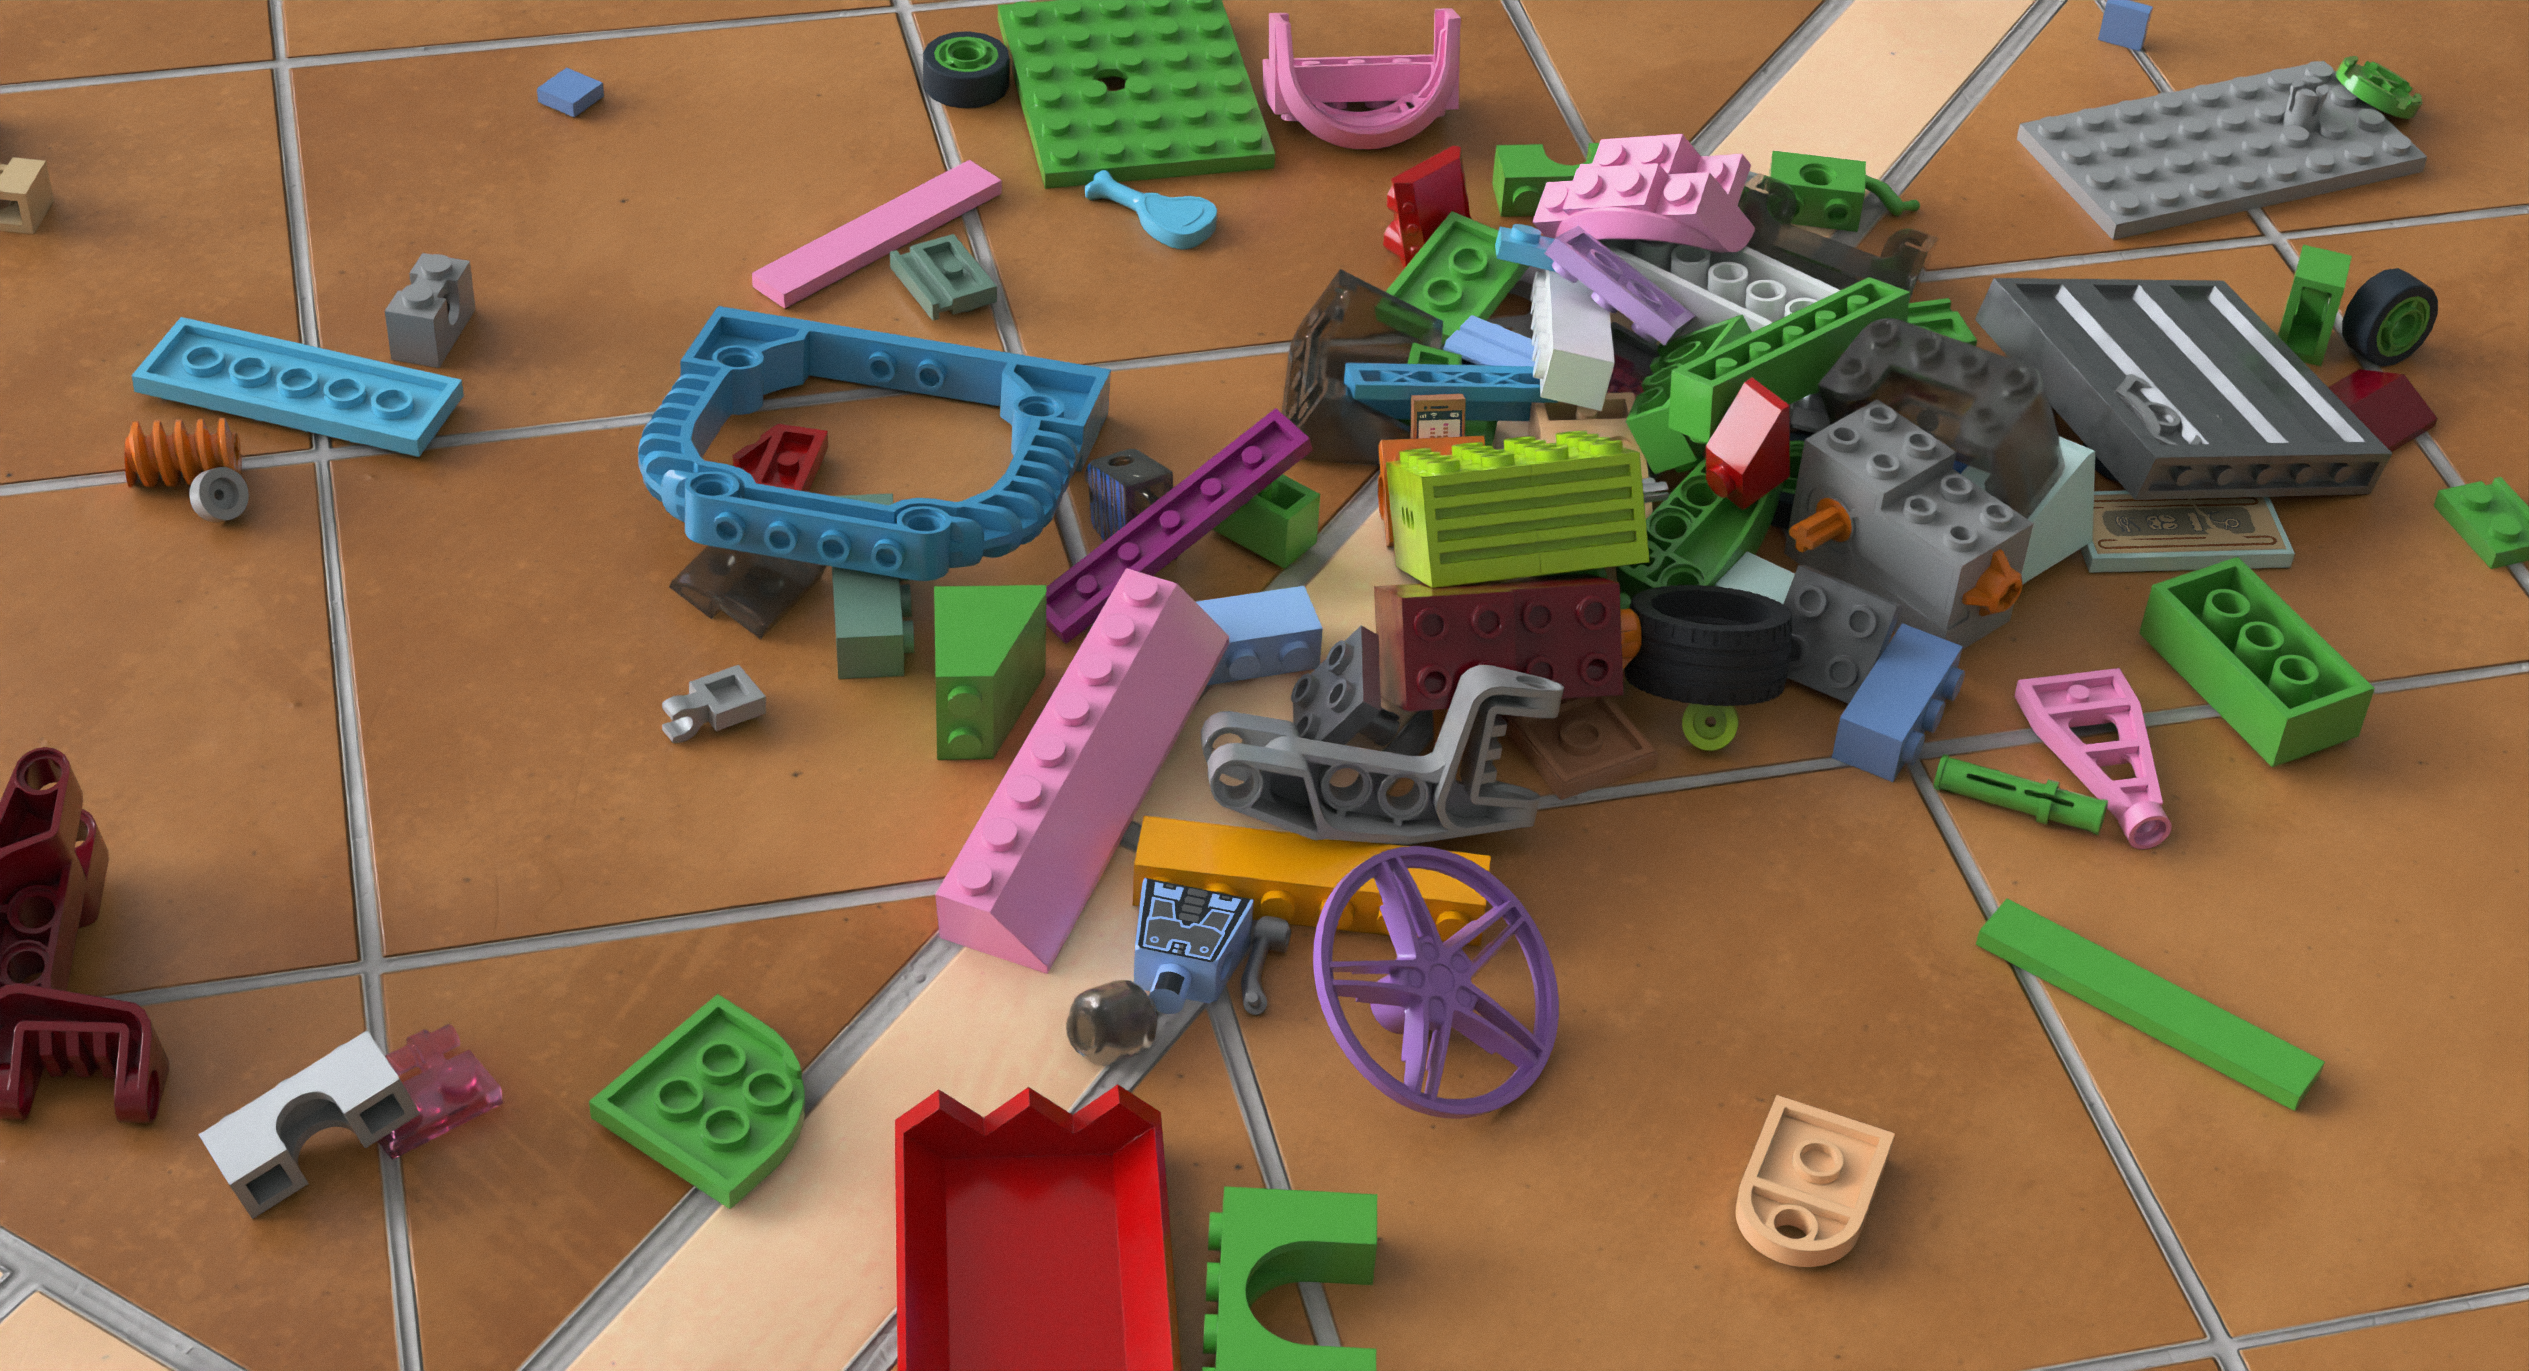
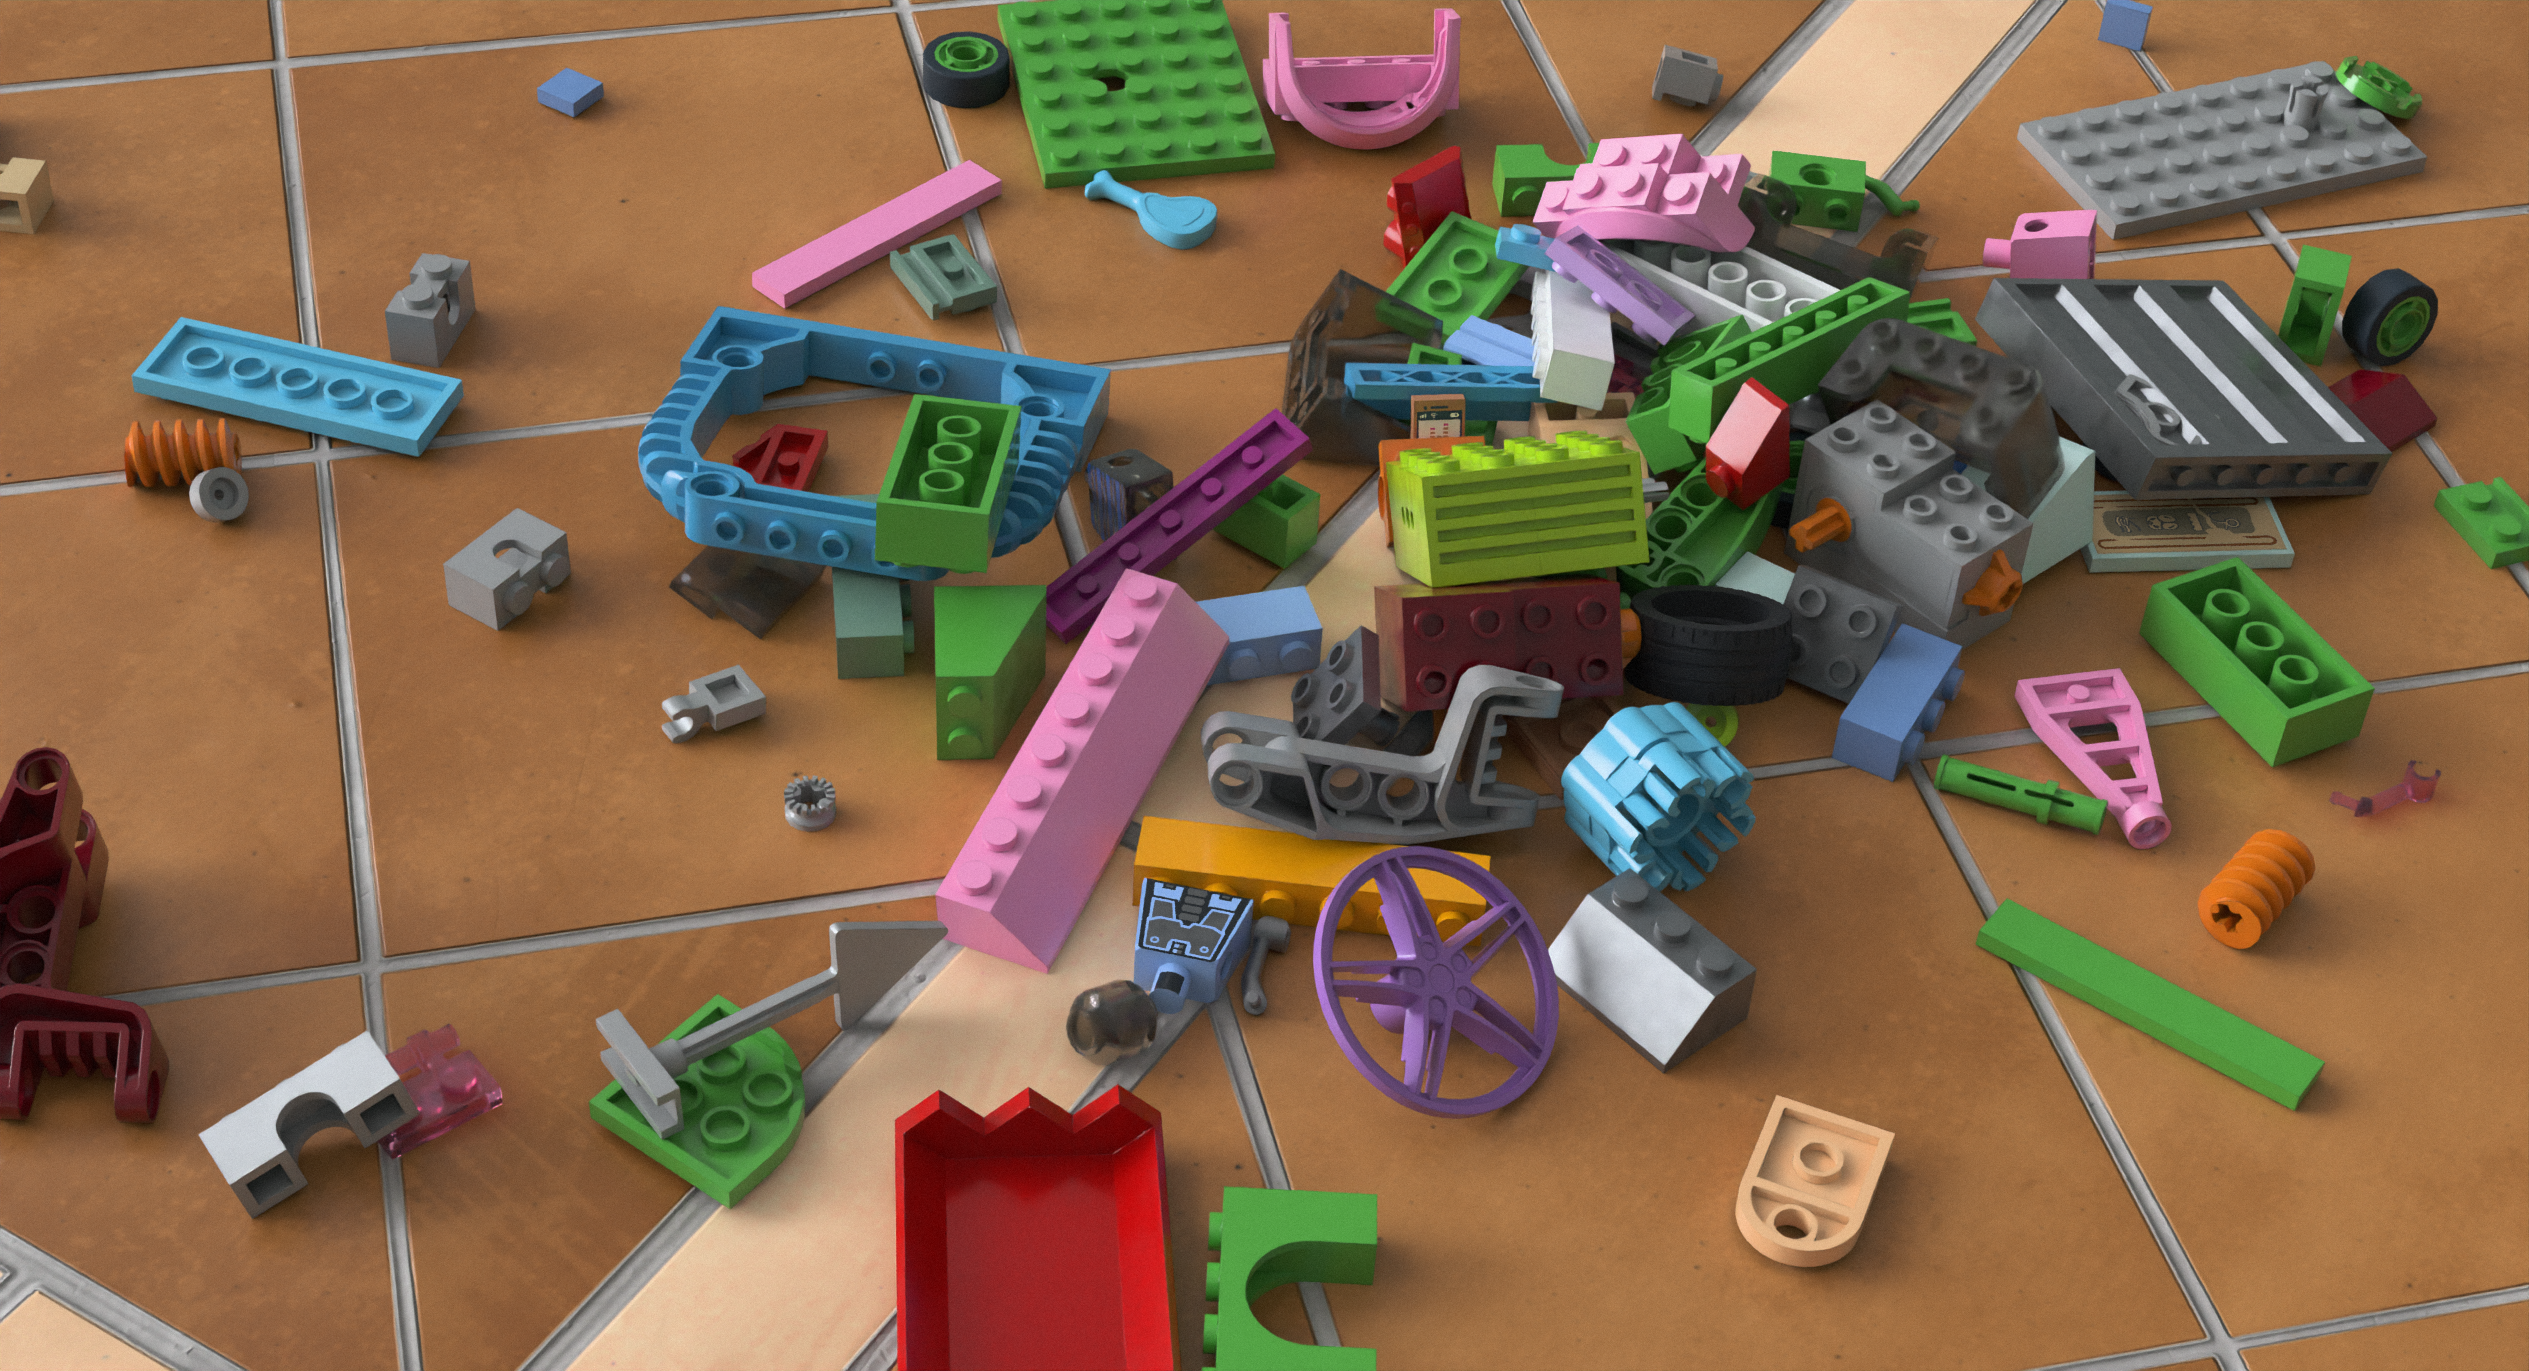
none -> light grey brick [443,508,571,631]
none -> light grey piece [596,921,948,1140]
none -> light grey bush [784,775,836,832]
none -> bright green brick [875,394,1022,574]
none -> flat silver slope [1548,868,1757,1074]
none -> medium azure piece [1561,702,1756,891]
none -> light grey brick [1652,45,1723,106]
none -> bright pink torso [1983,210,2097,279]
none -> orange piece [2198,829,2316,949]
none -> clear pink piece [2329,760,2441,817]

